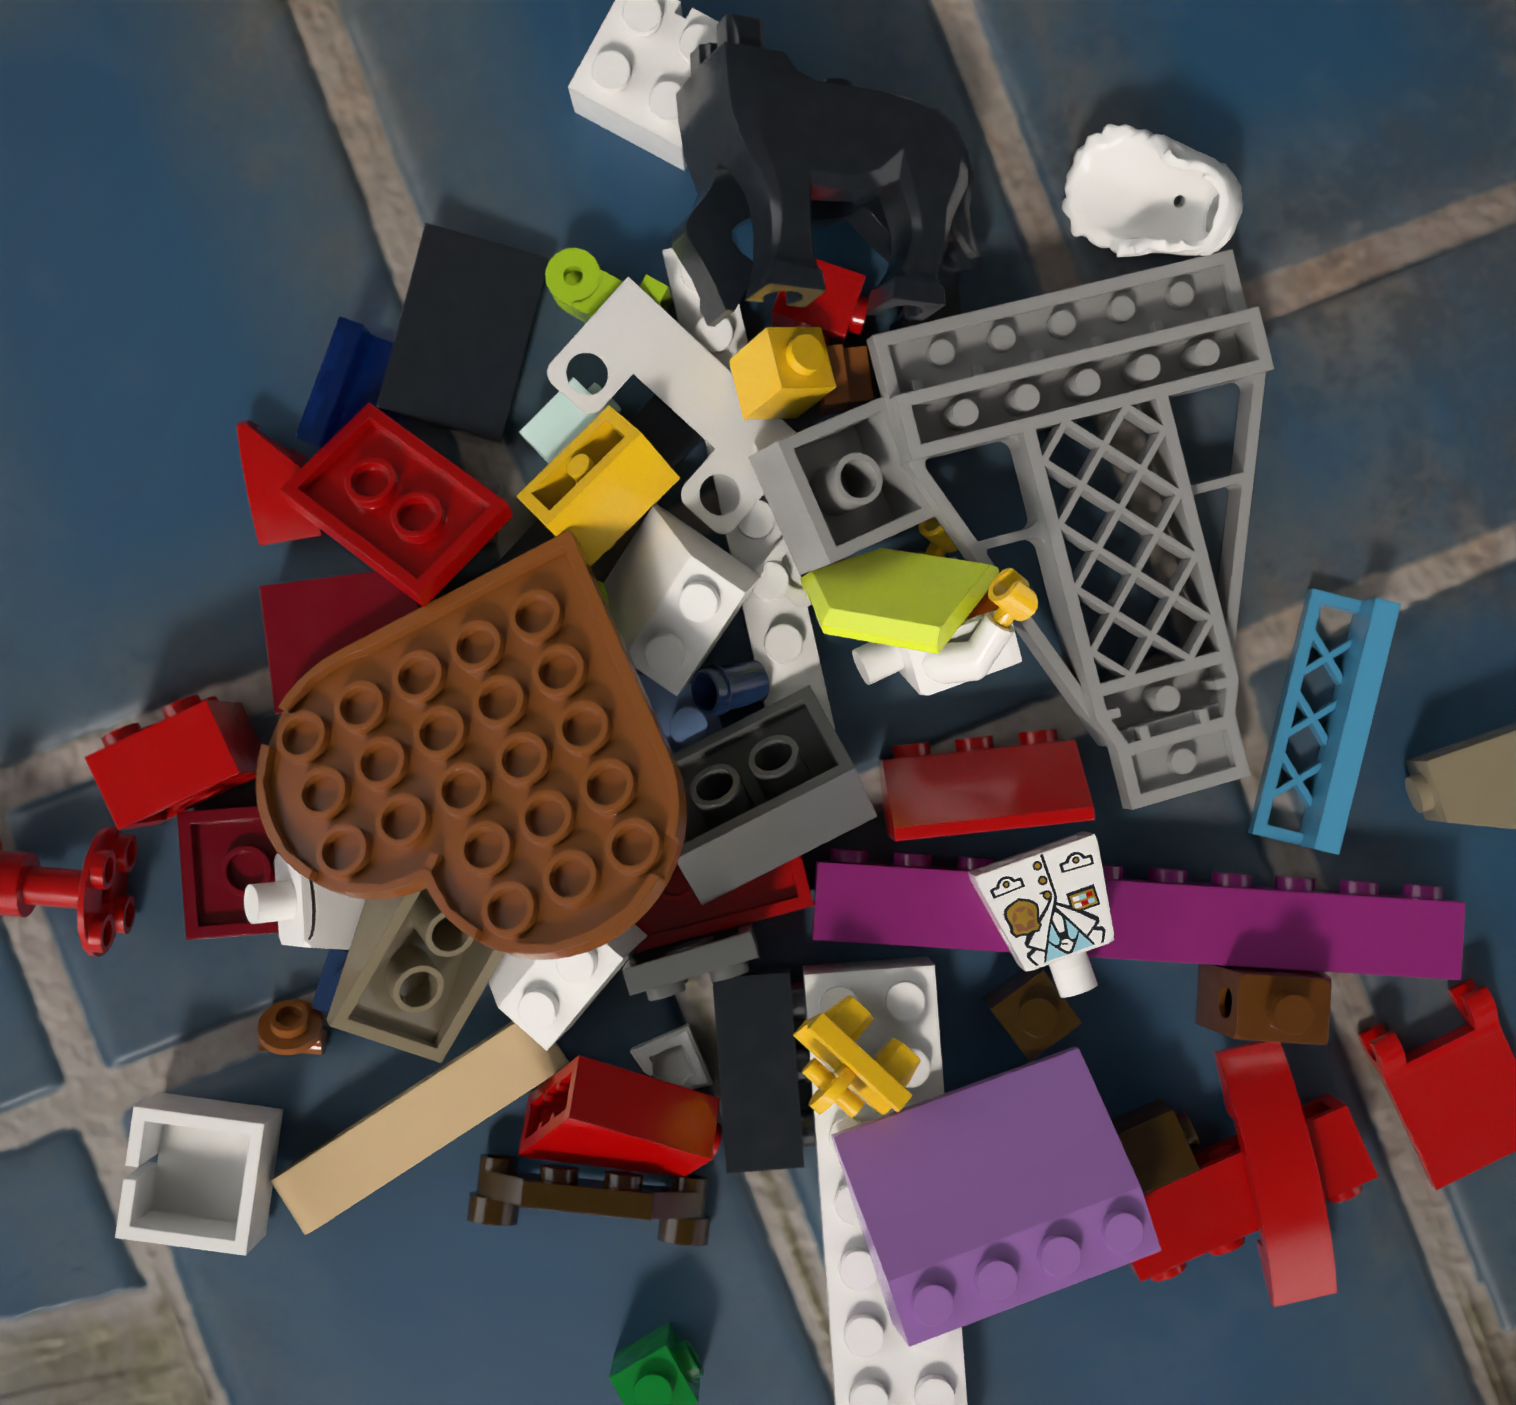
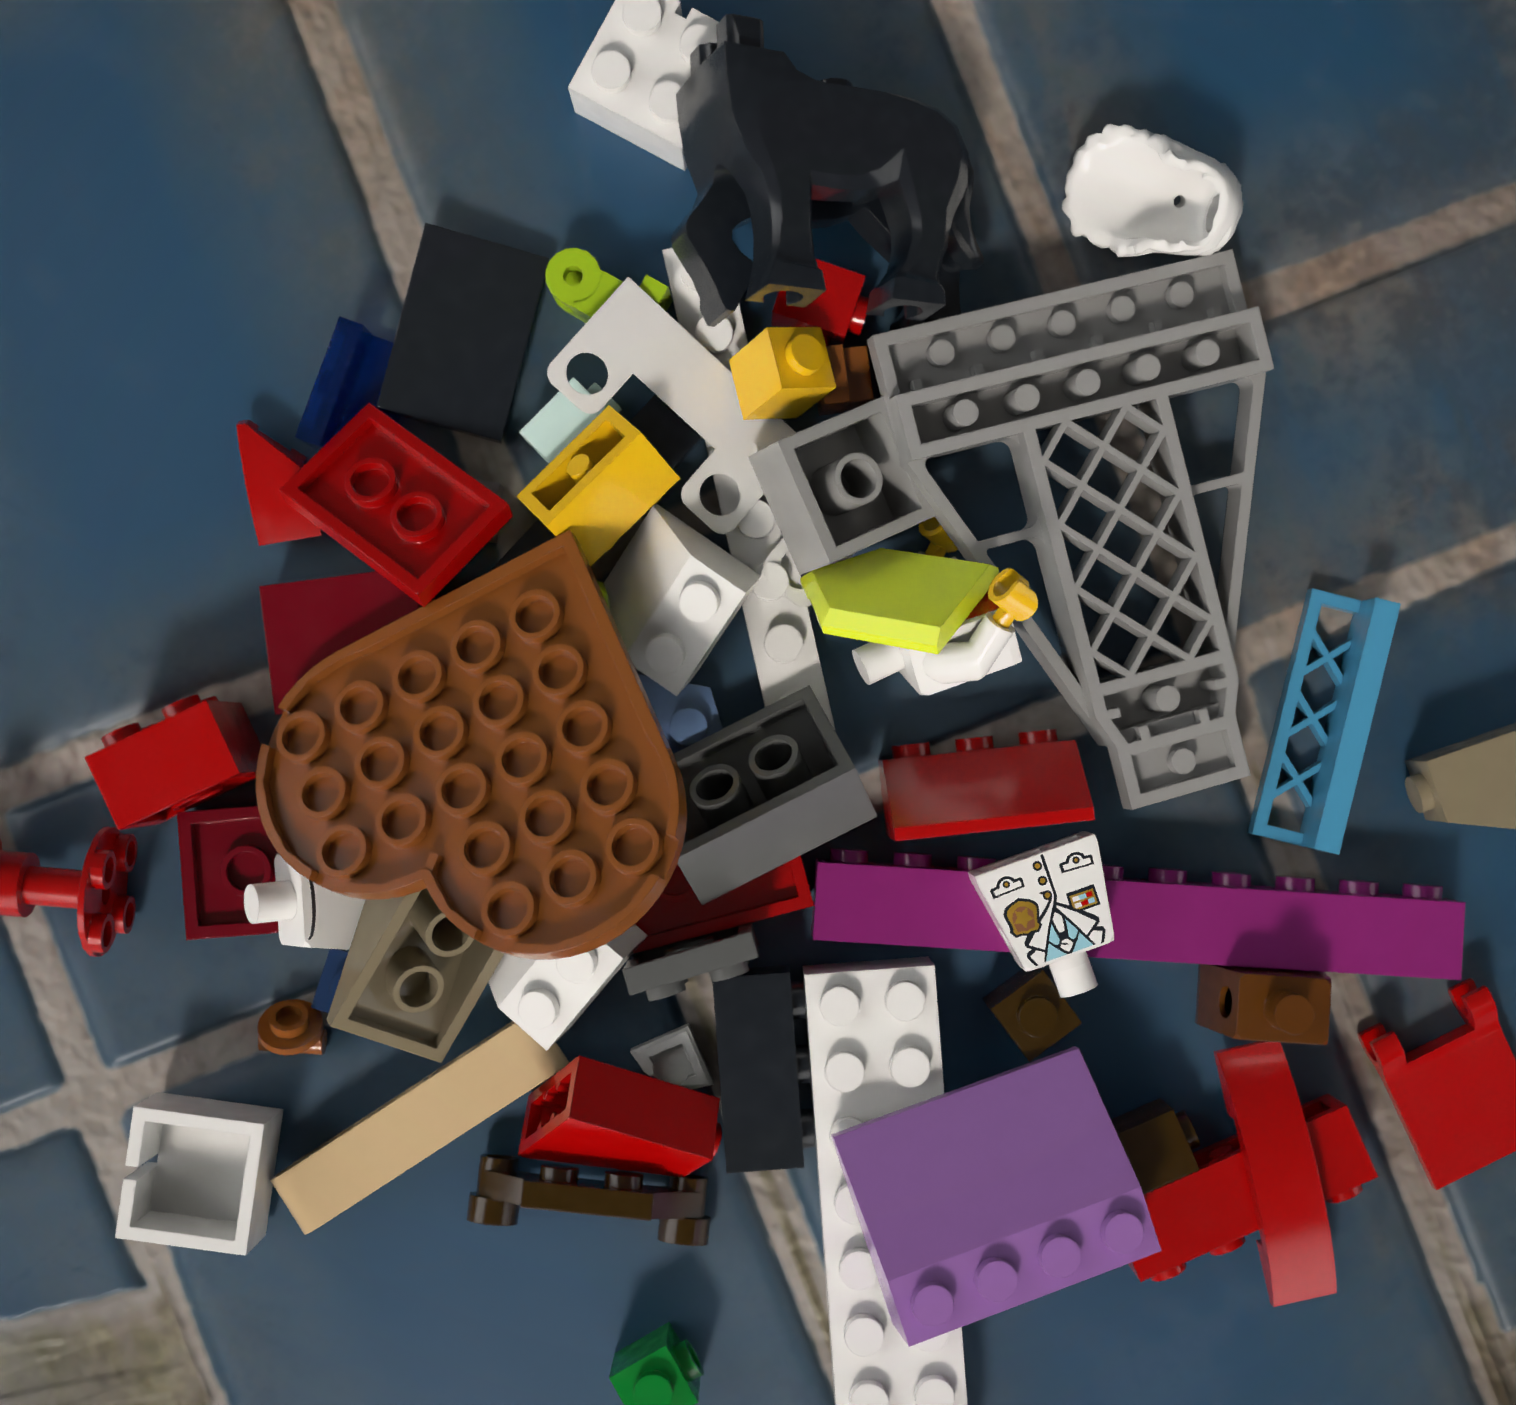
dark blue piece [691,660,769,715] -> none
yellow hips [793,995,921,1118] -> none

